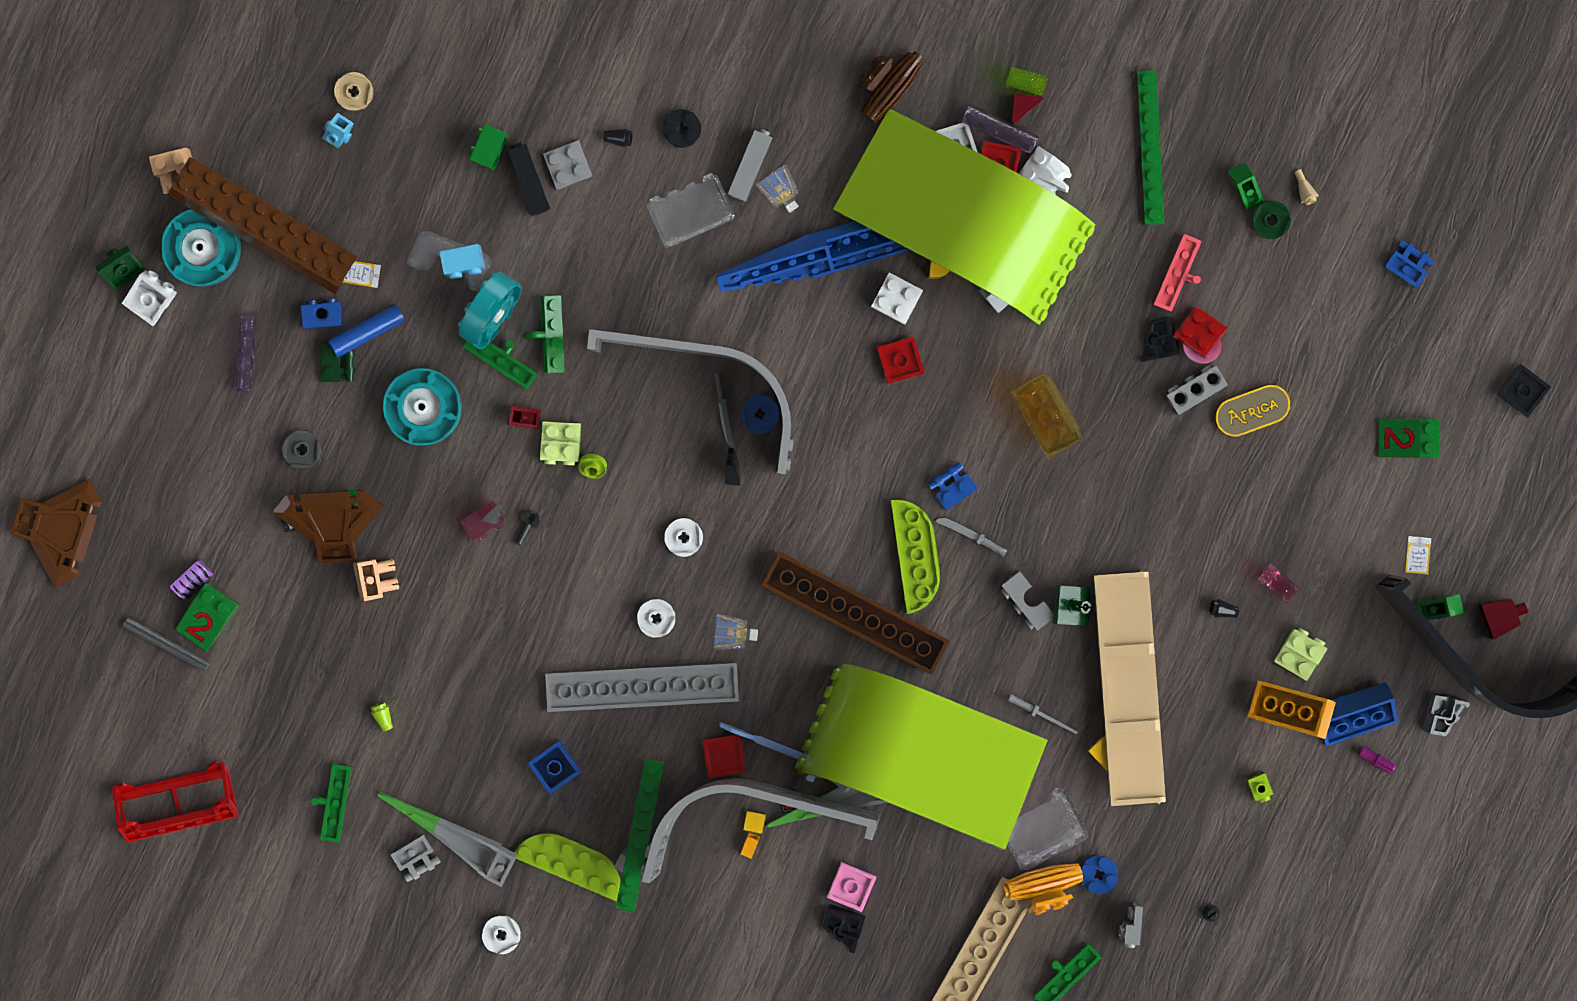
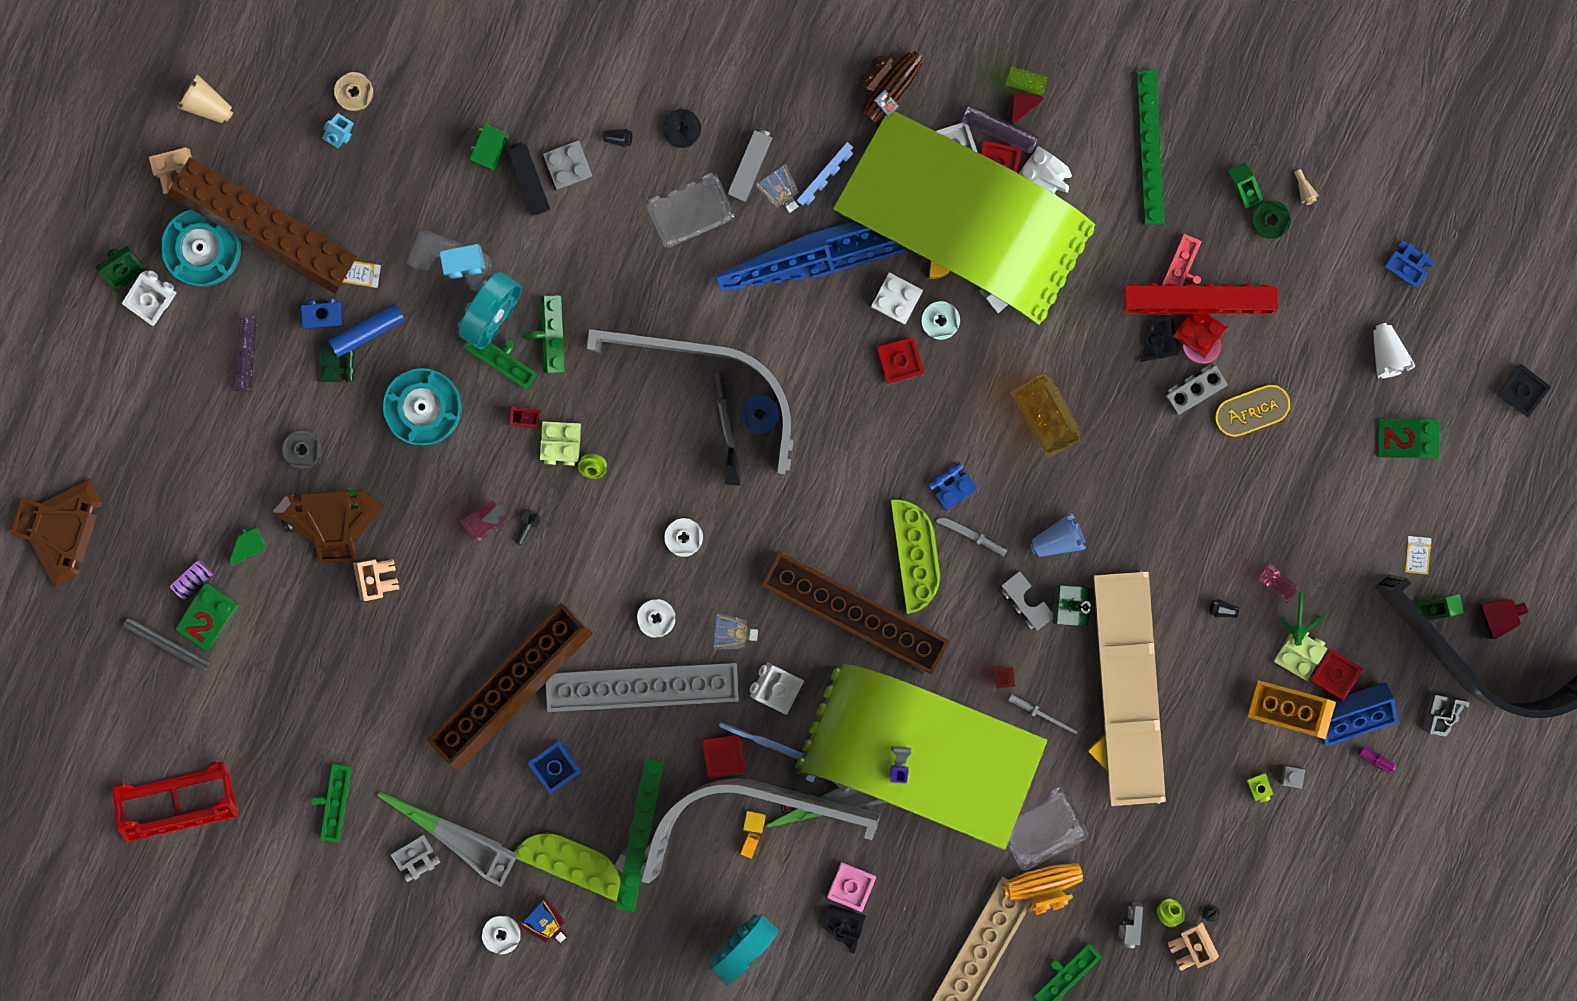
lime cone [371,702,393,732] -> none
blue plate [1081,855,1118,894] -> none
none -> tan cone [177,75,233,123]
none -> green slope [230,526,268,565]
none -> reddish brown brick [427,603,593,771]
none -> torso [520,897,568,944]
none -> teal piece [709,914,779,986]
none -> white plate [750,662,804,715]
none -> light blue plate [797,142,853,206]
none -> sticker [874,90,899,117]
none -> leg [890,746,911,784]
none -> light aqua plate [922,301,960,340]
none -> clear red brick [993,666,1016,689]
none -> medium blue cone [1030,513,1086,557]
none -> red brick [1122,283,1278,314]
none -> lime plate [1157,899,1184,927]
none -> light nougat brick [1168,922,1219,971]
none -> light grey brick [1280,765,1305,789]
none -> green plant [1281,591,1321,646]
none -> red plate [1310,649,1364,702]
none -> white cone [1373,323,1415,378]

